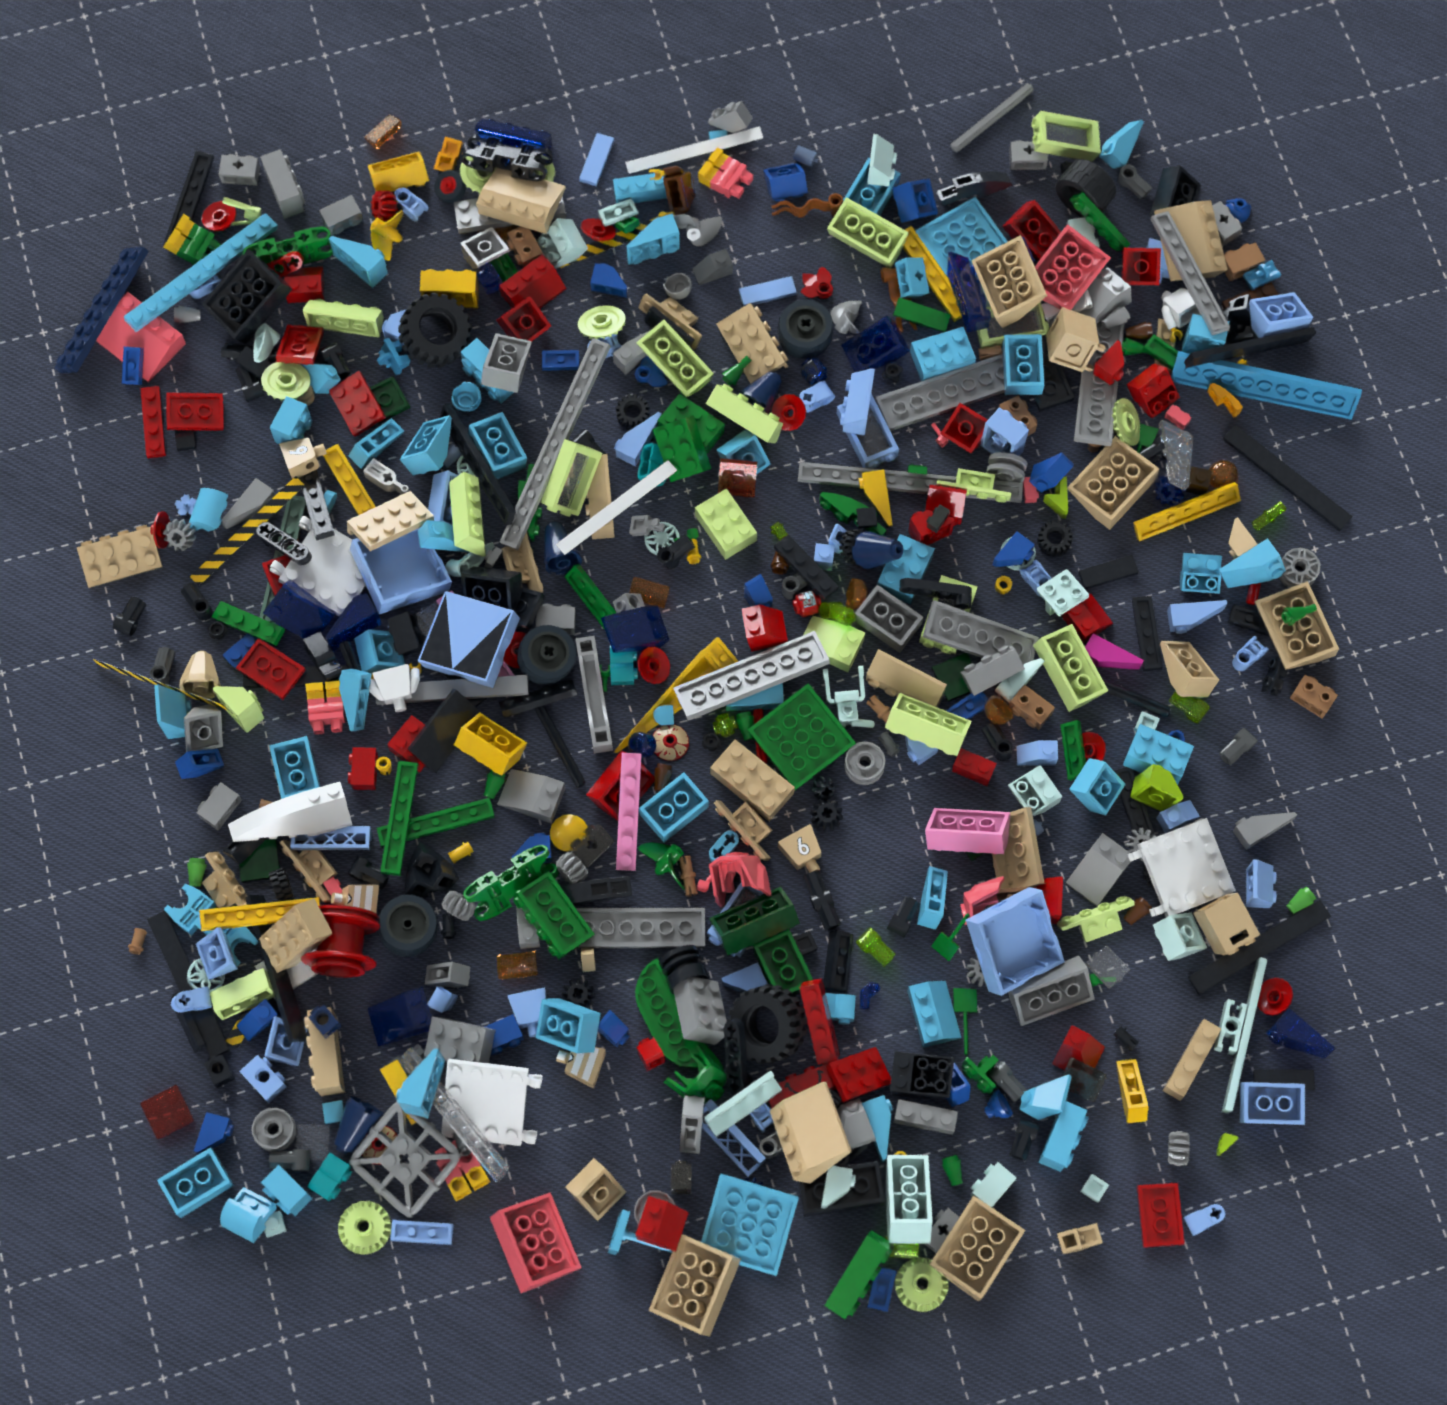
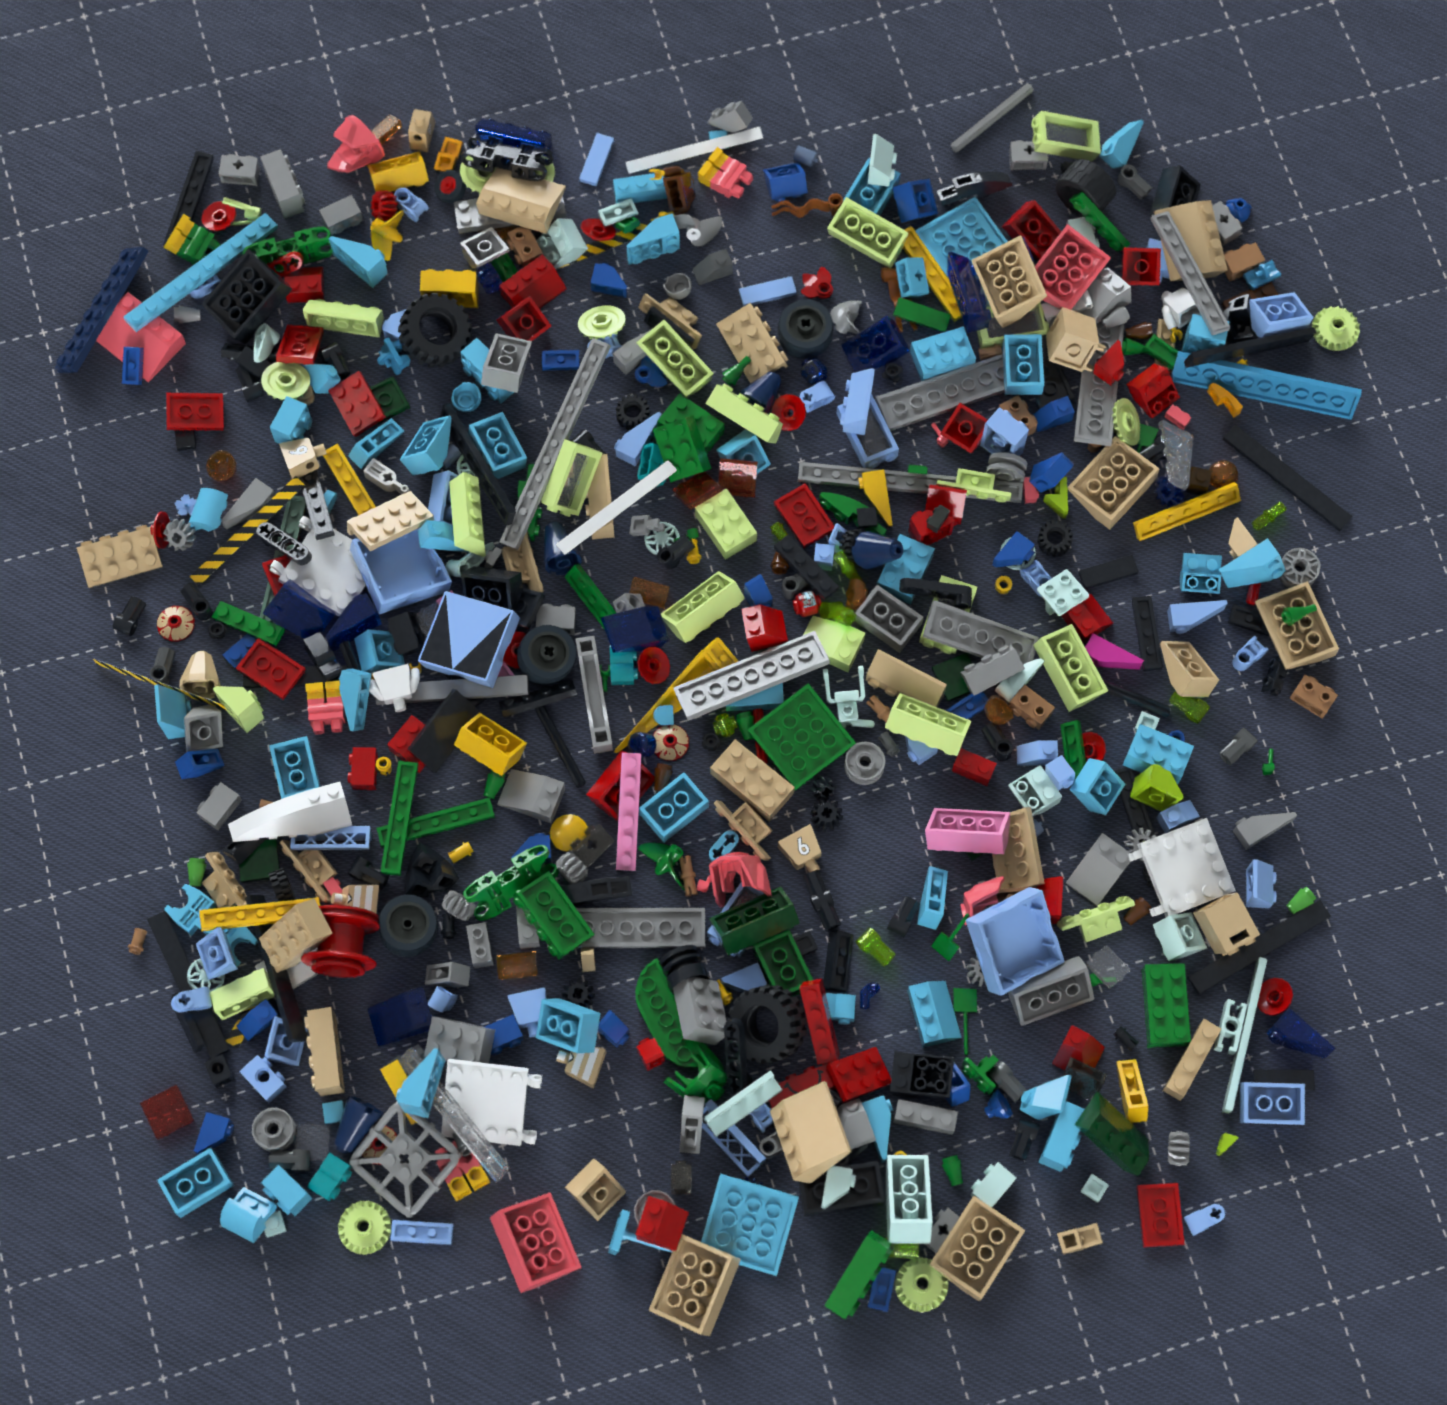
red plate [140,386,166,459] -> none
dark blue brick [308,1005,341,1039] -> none
none -> tan dish [157,606,195,642]
none -> clear orange helmet [206,450,237,481]
none -> coral piece [327,115,385,173]
none -> tan torso [408,109,435,152]
none -> light grey brick [466,922,494,969]
none -> yellowish green slope [660,571,745,643]
none -> clear red plate [672,472,722,510]
none -> yellow pin [717,980,733,1006]
none -> red plate [774,483,835,549]
none -> clear neon green axle [833,551,862,585]
none -> blue slope [1032,396,1075,433]
none -> light blue slope [1045,755,1075,791]
none -> dark green slope [1074,1092,1149,1176]
none -> green brick [1142,963,1191,1048]
none -> green hand [1262,749,1275,775]
none -> yellowish green gear [1312,306,1360,351]

